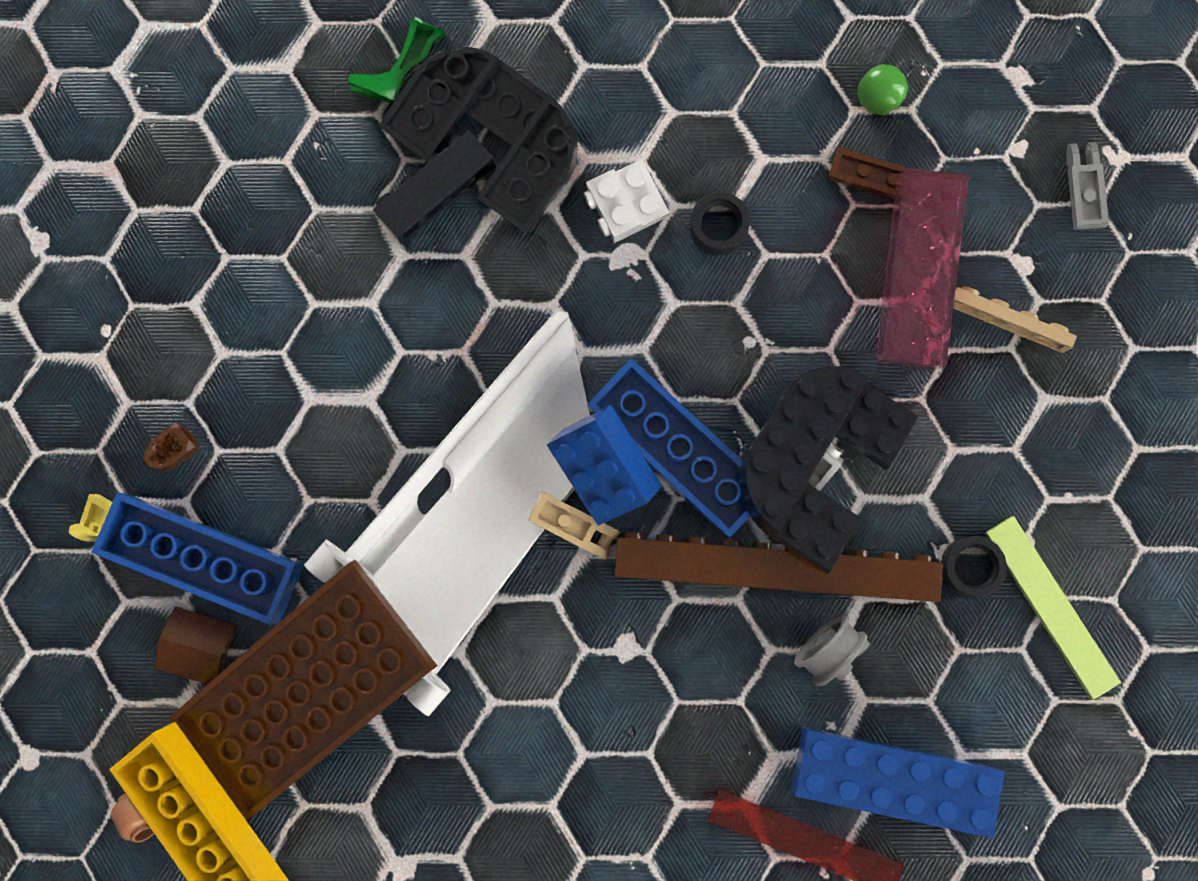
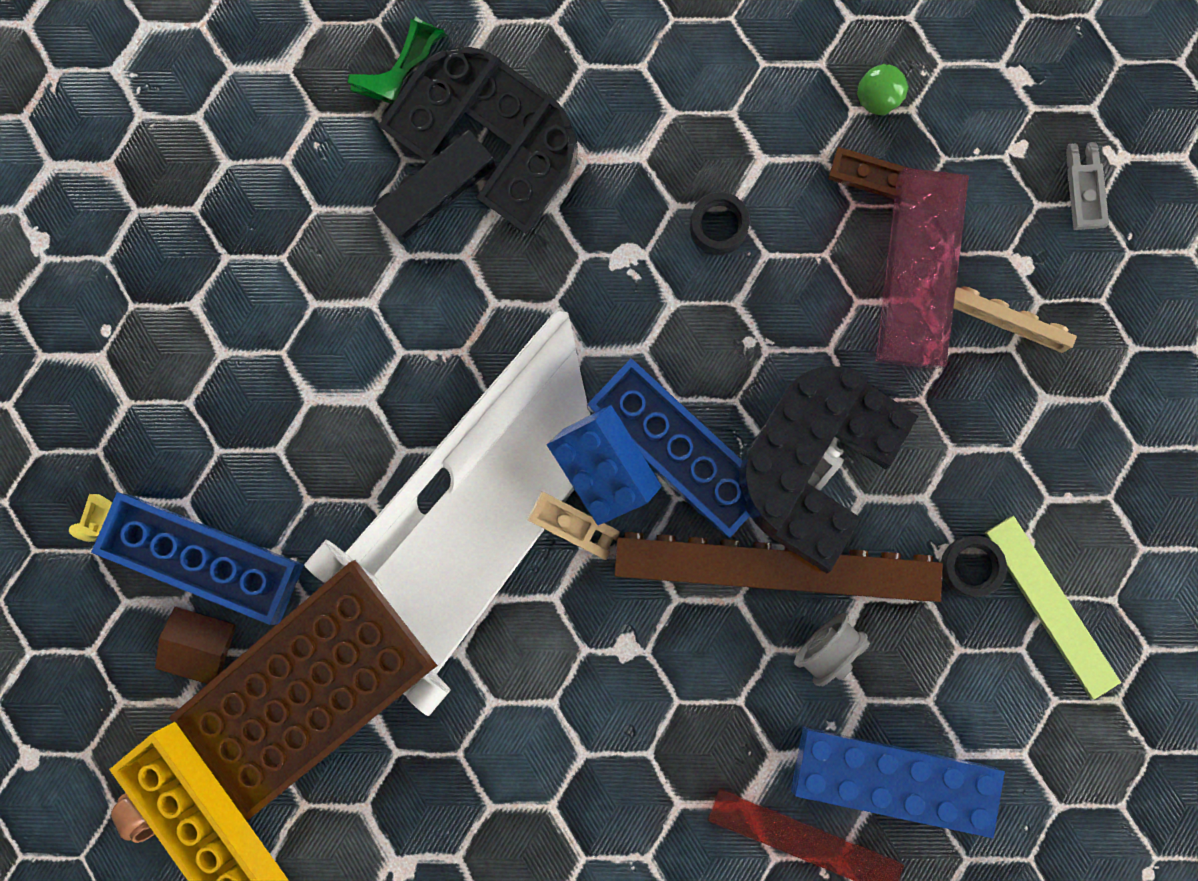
reddish brown rock [143,423,201,472] -> none
white plate [583,159,670,243] -> none

